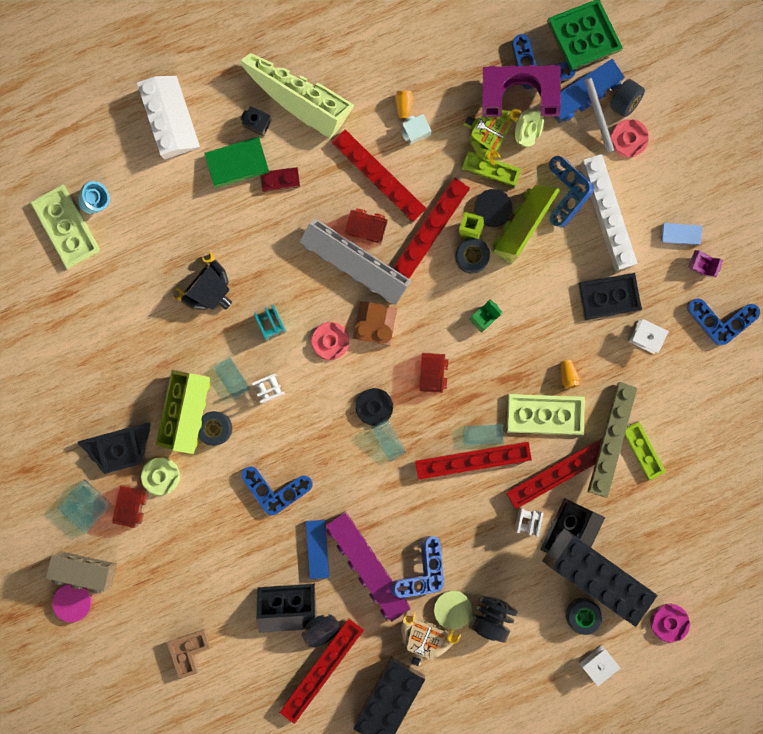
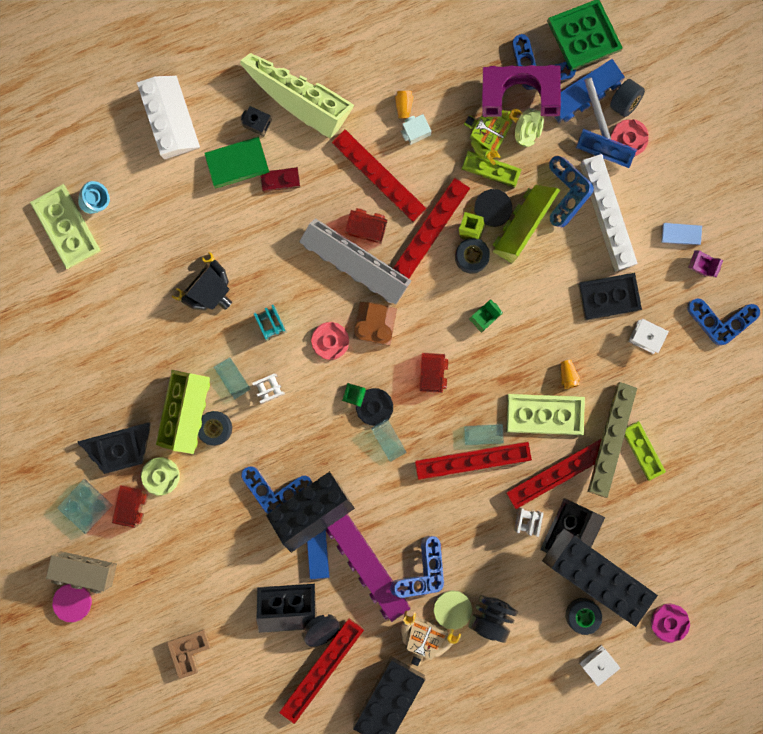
none -> black brick [266,471,355,553]
none -> green tile [342,383,366,407]
none -> blue tile [576,129,637,168]

